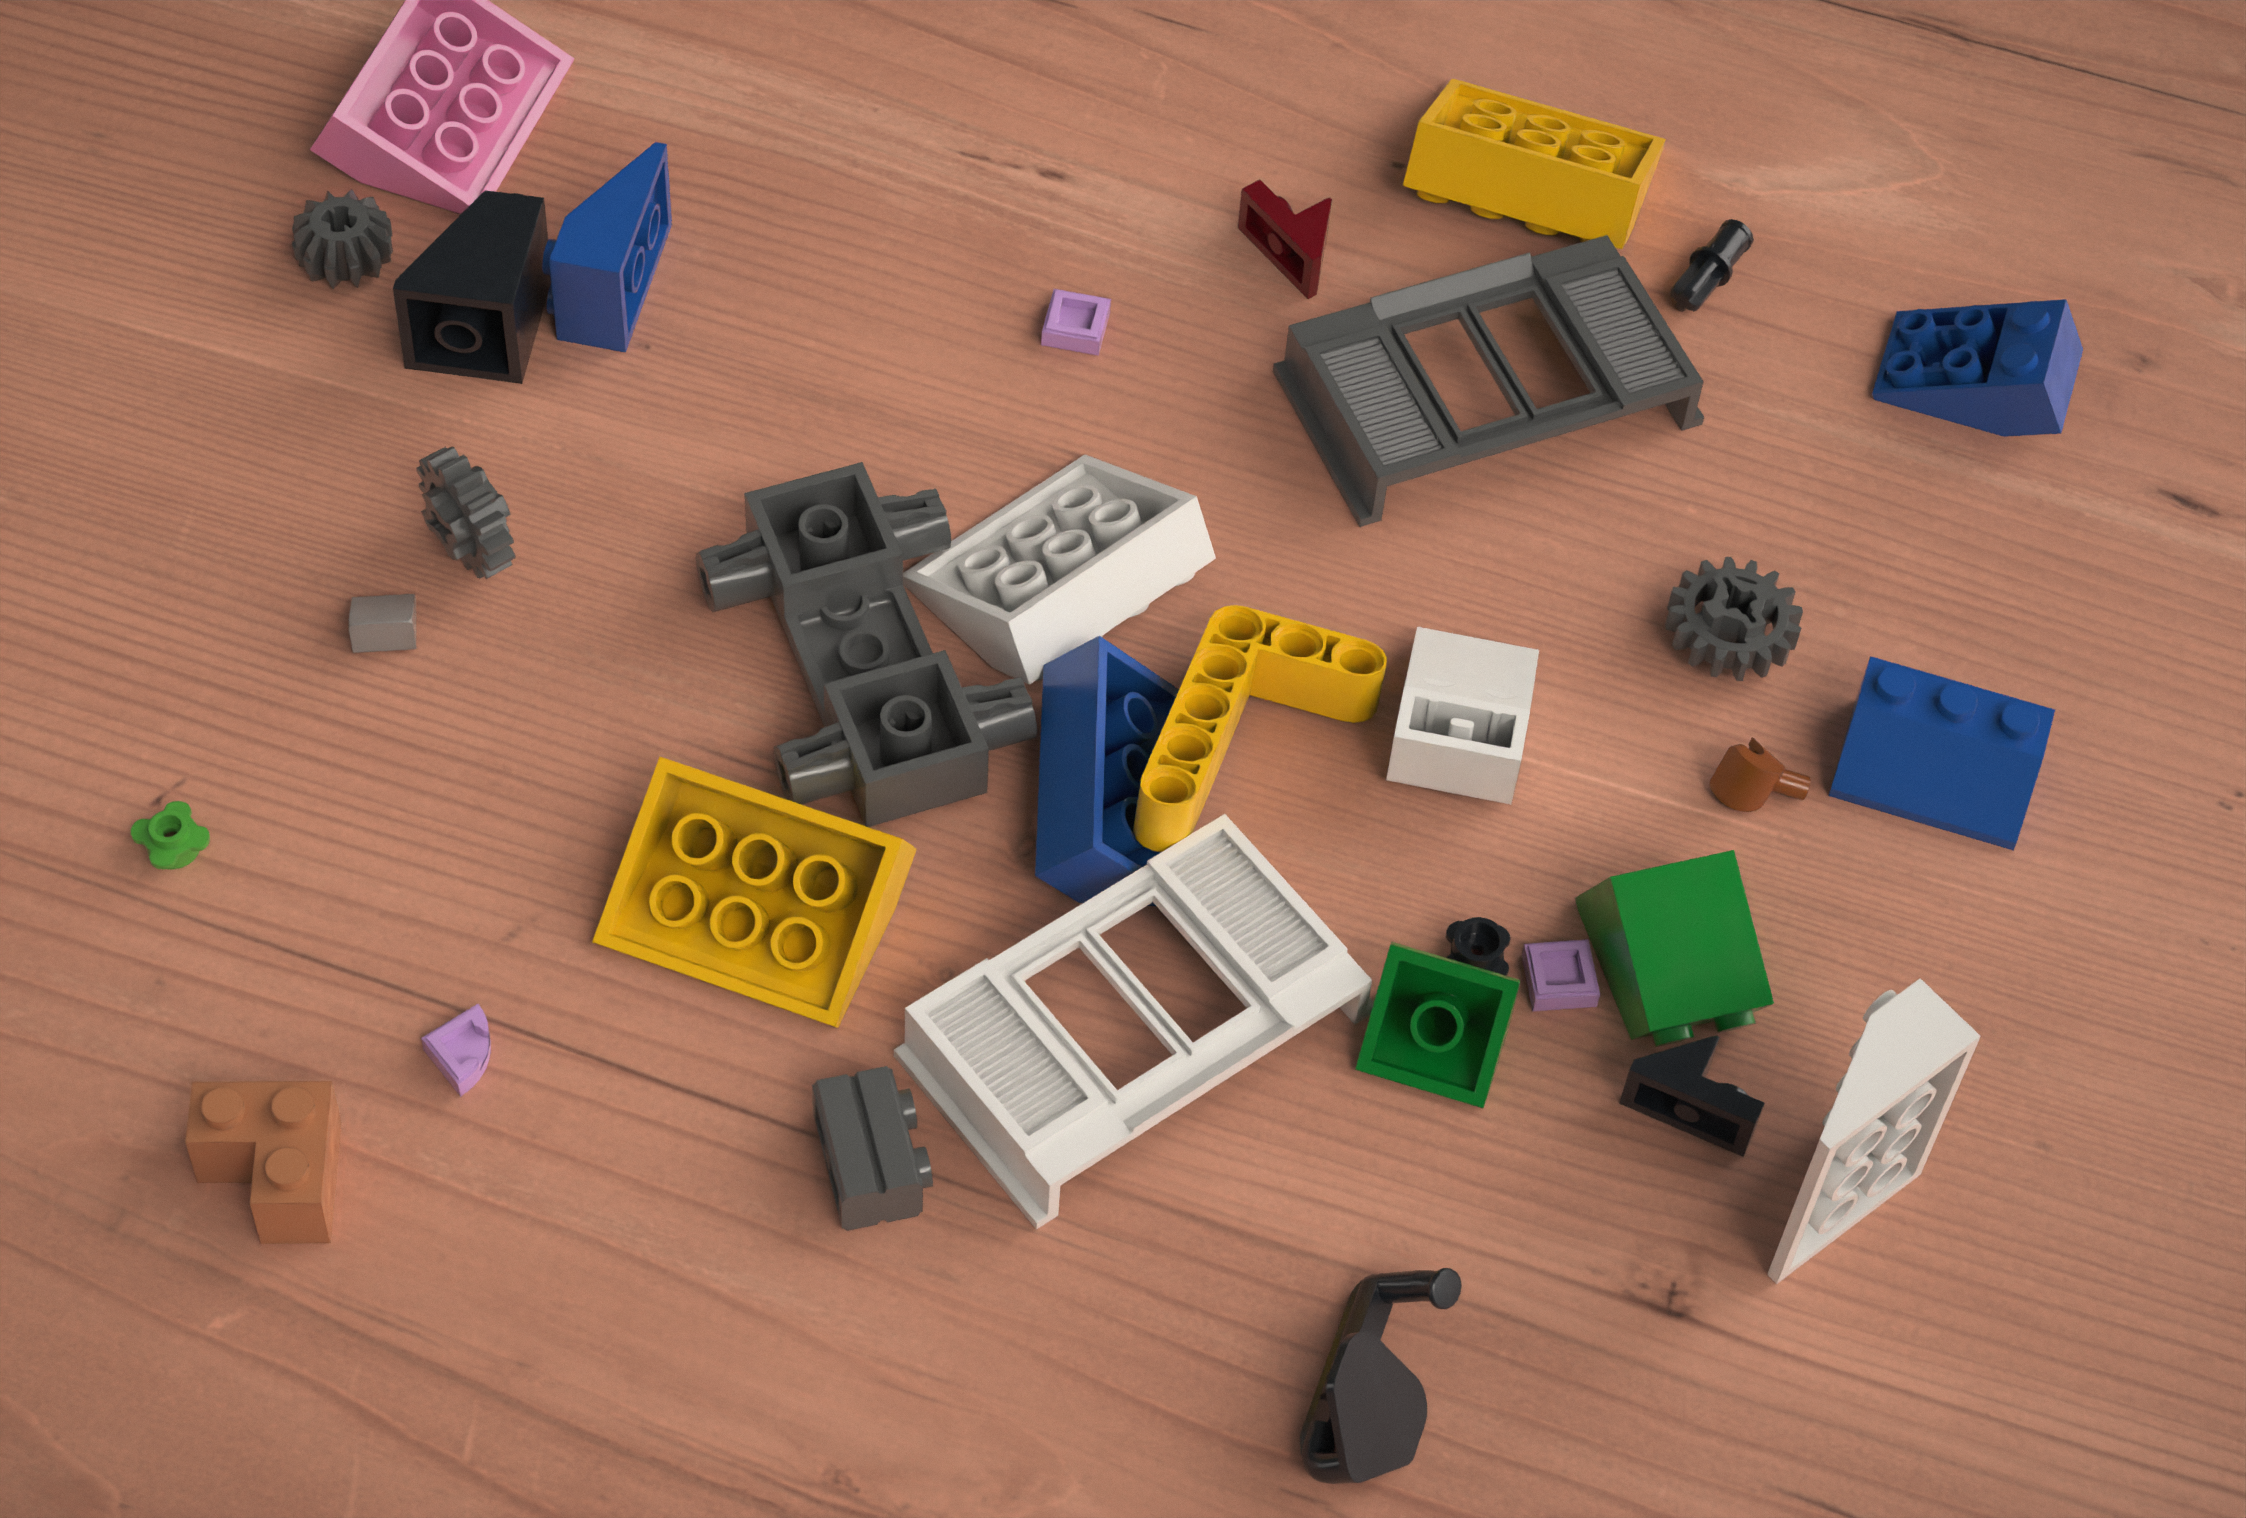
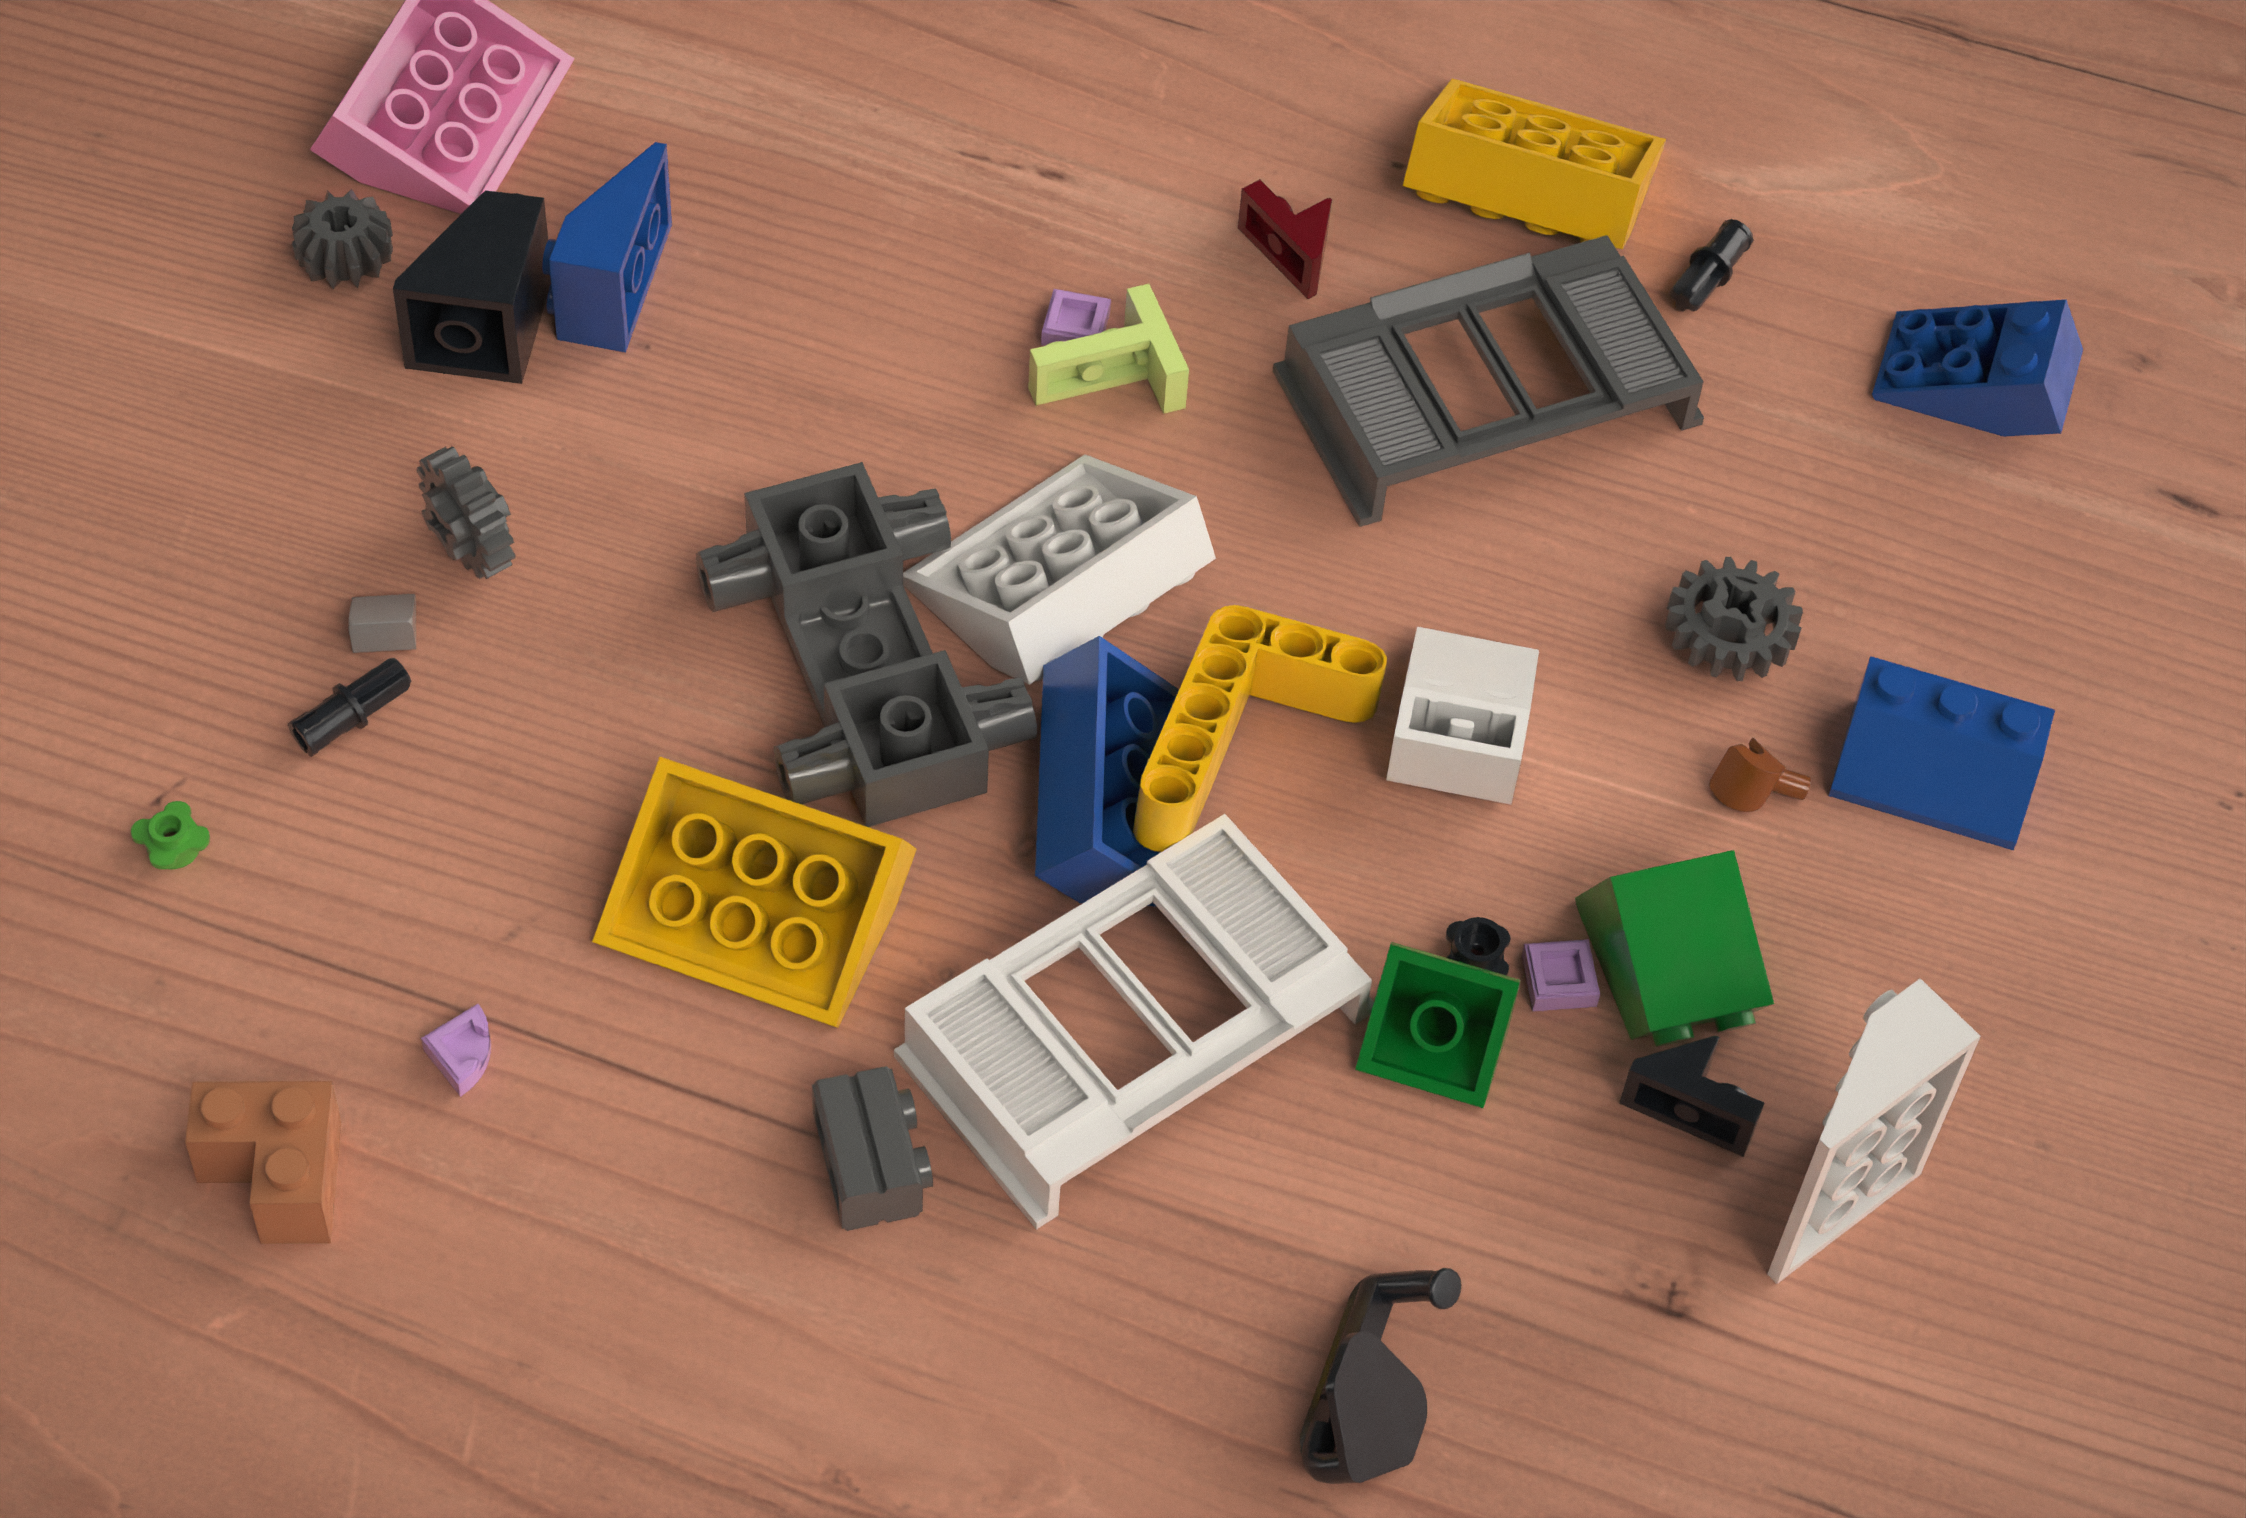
none -> black axle [288,658,412,757]
none -> yellowish green bracket [1028,284,1189,414]

